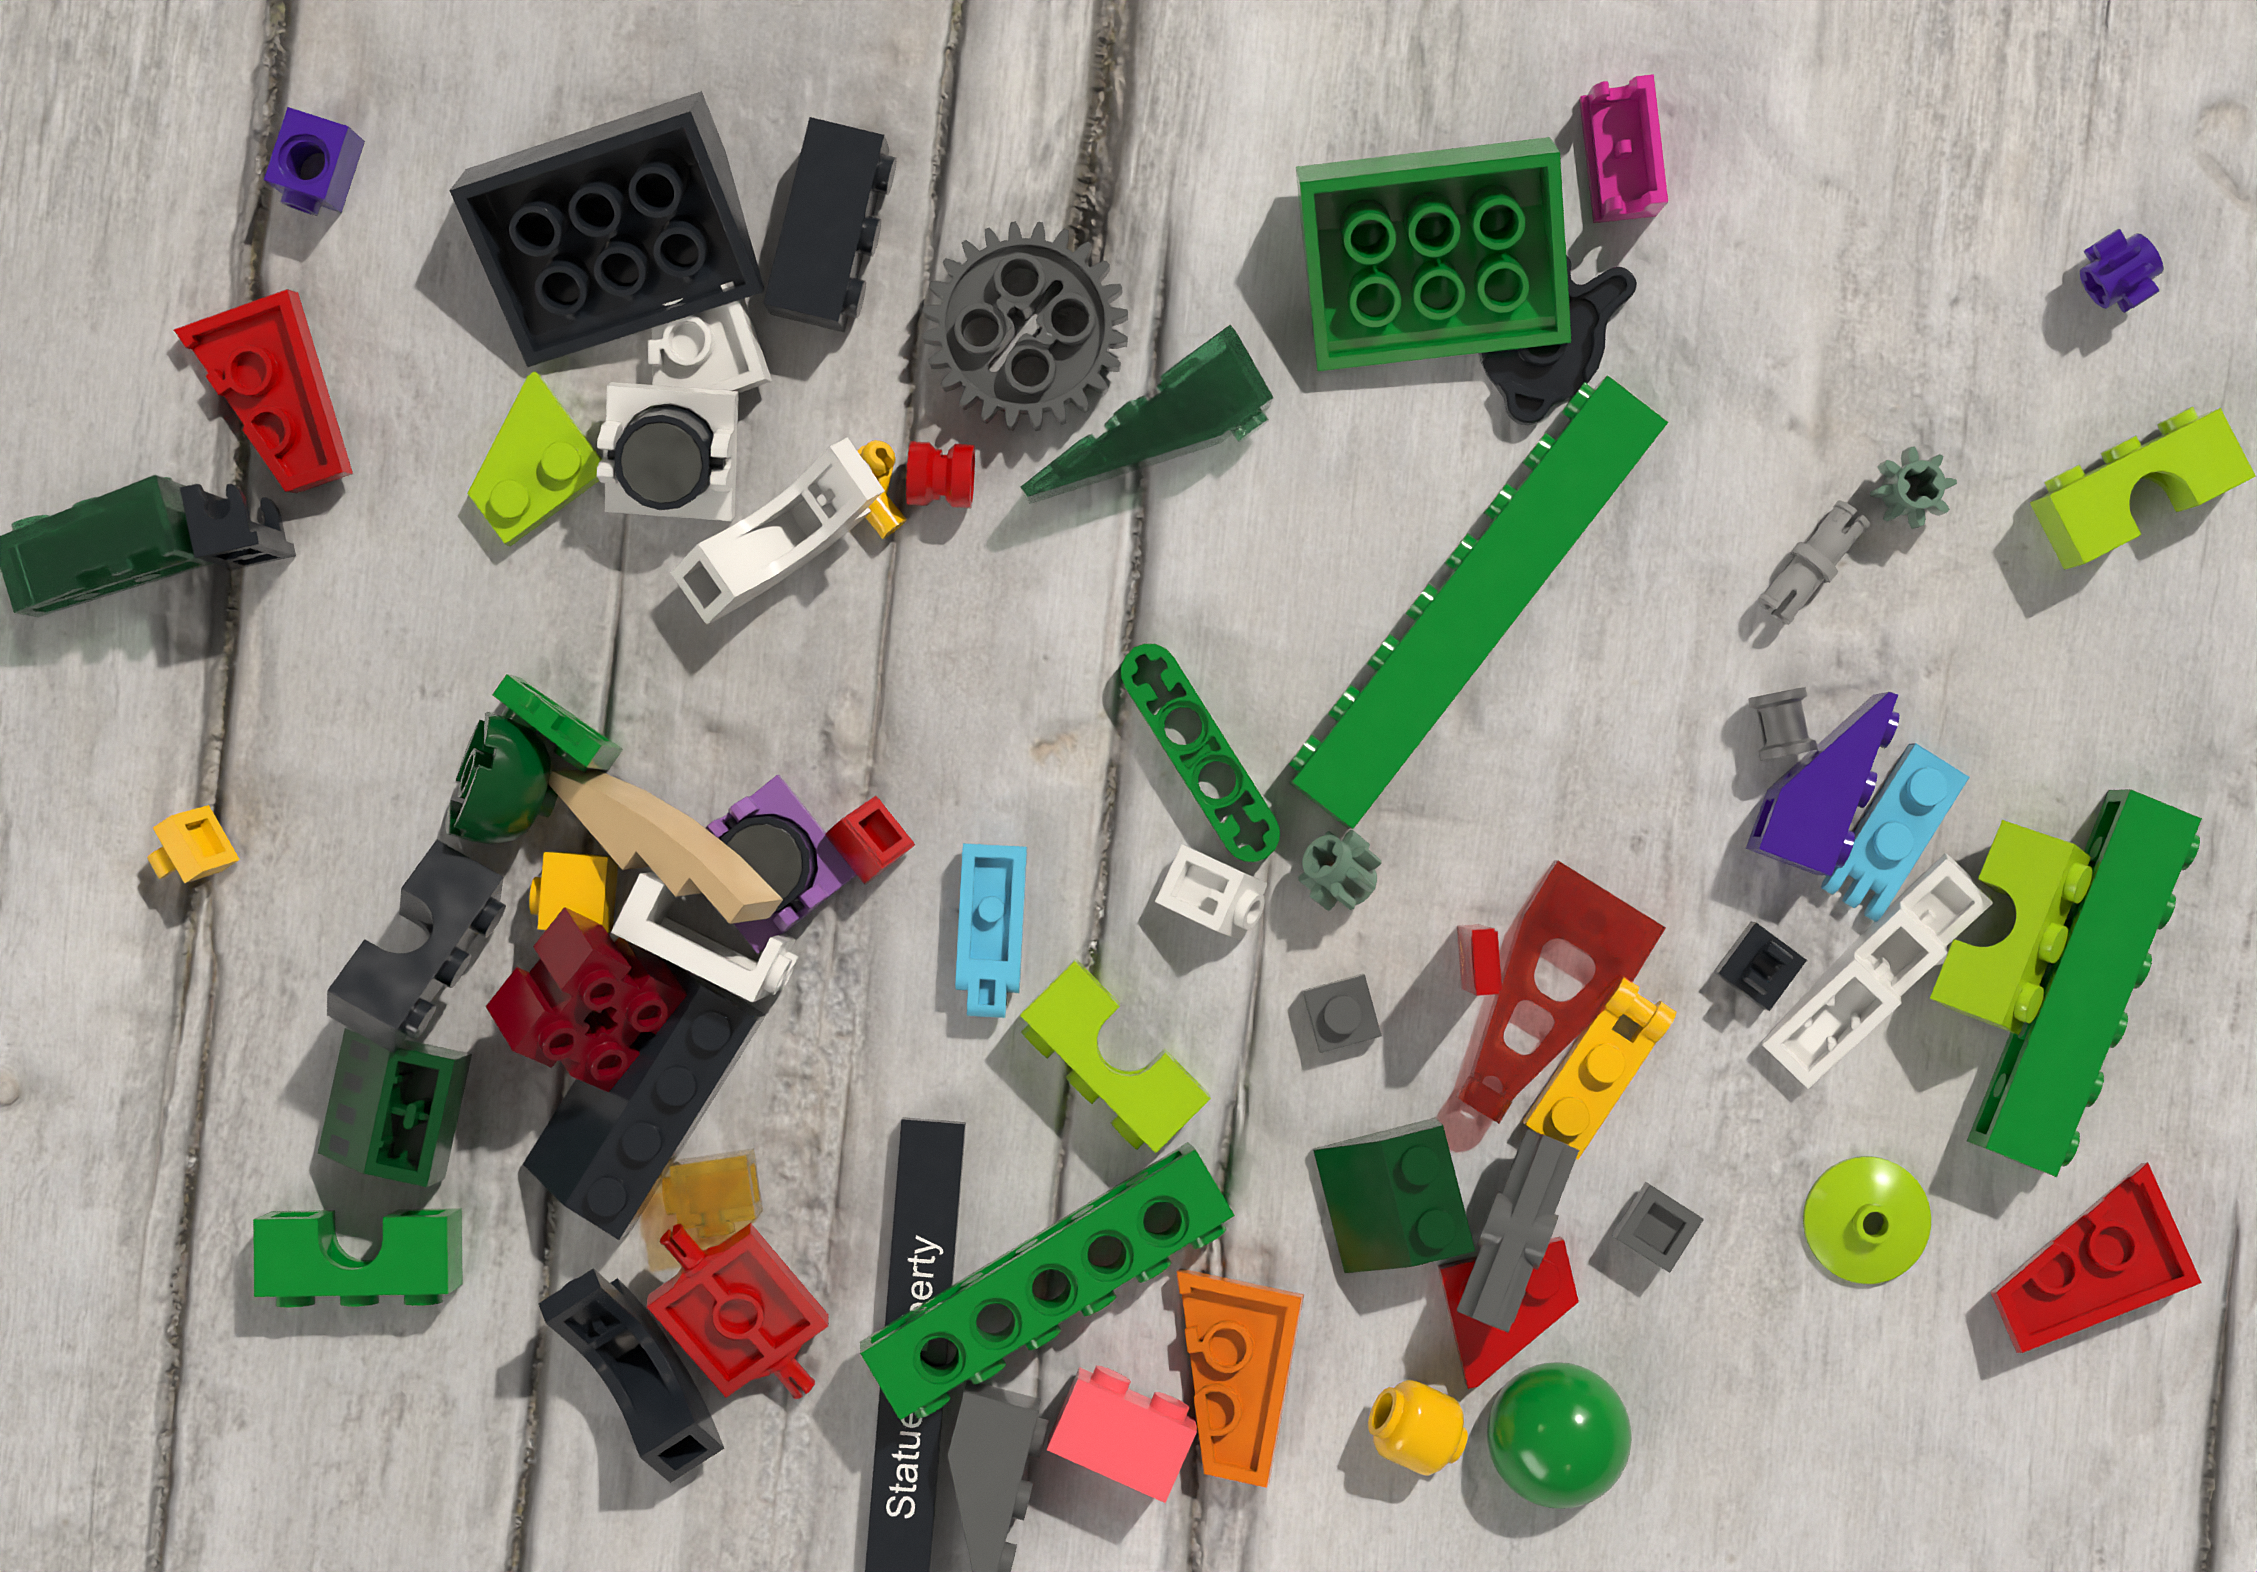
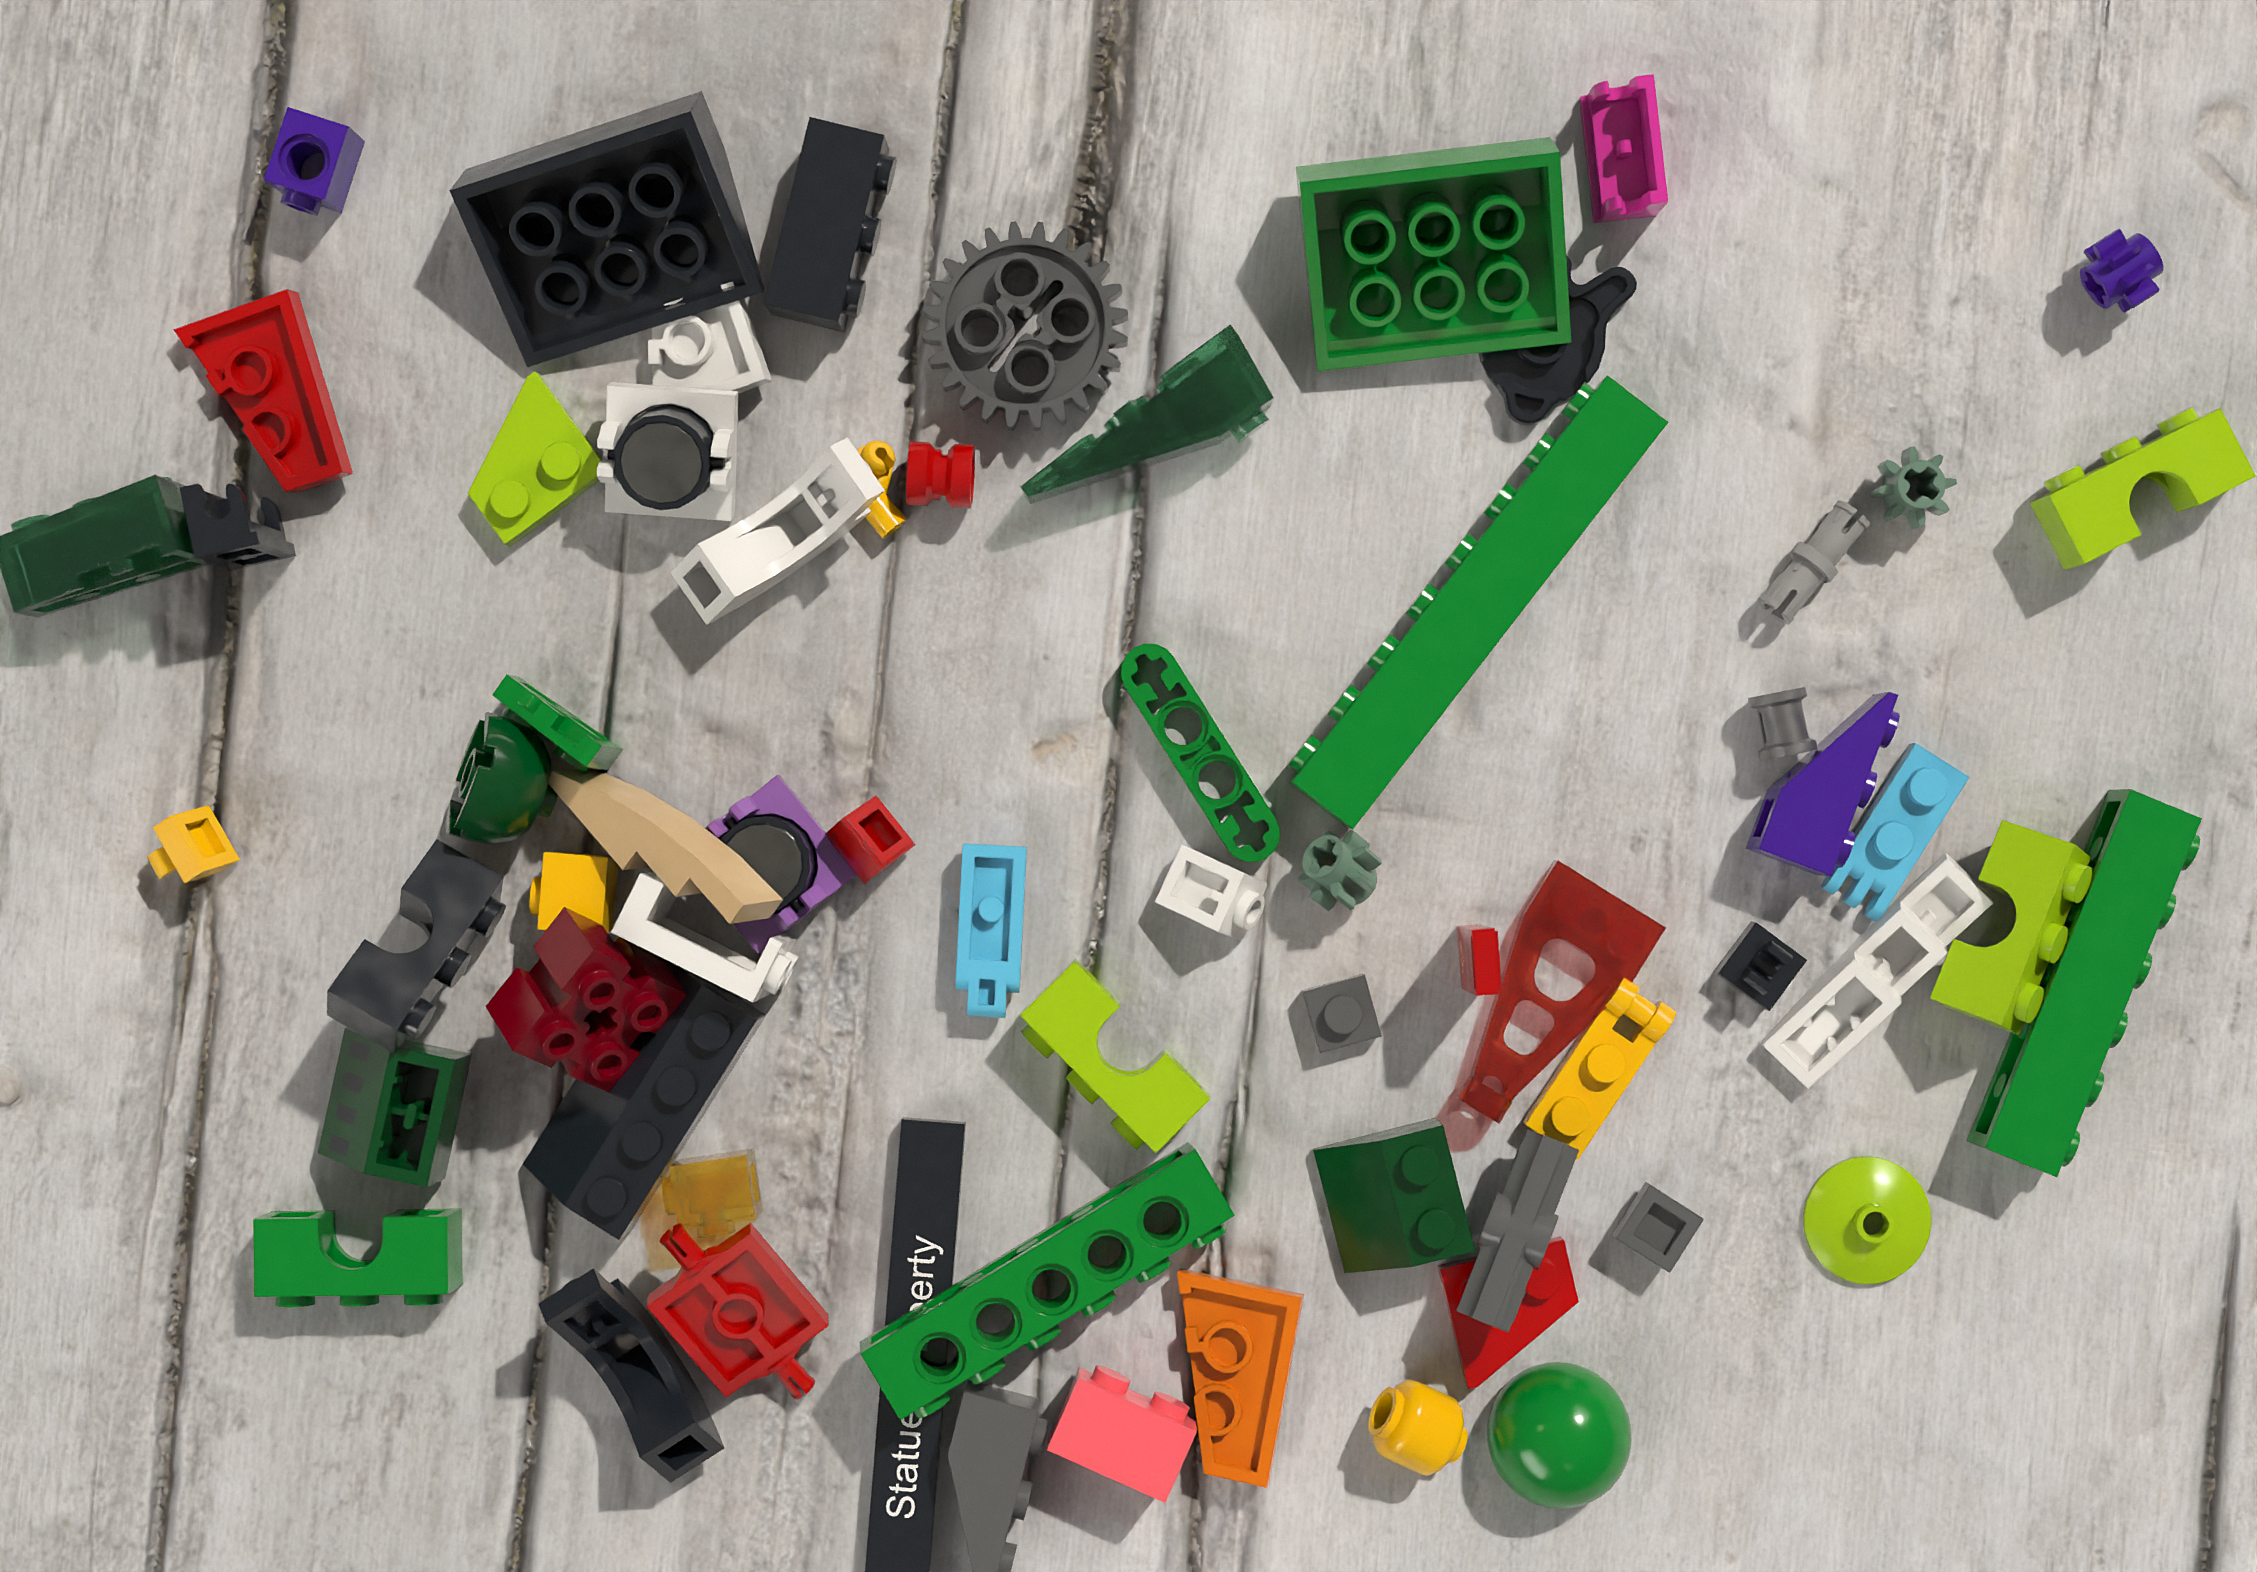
red wing [1991,1162,2202,1353] -> none

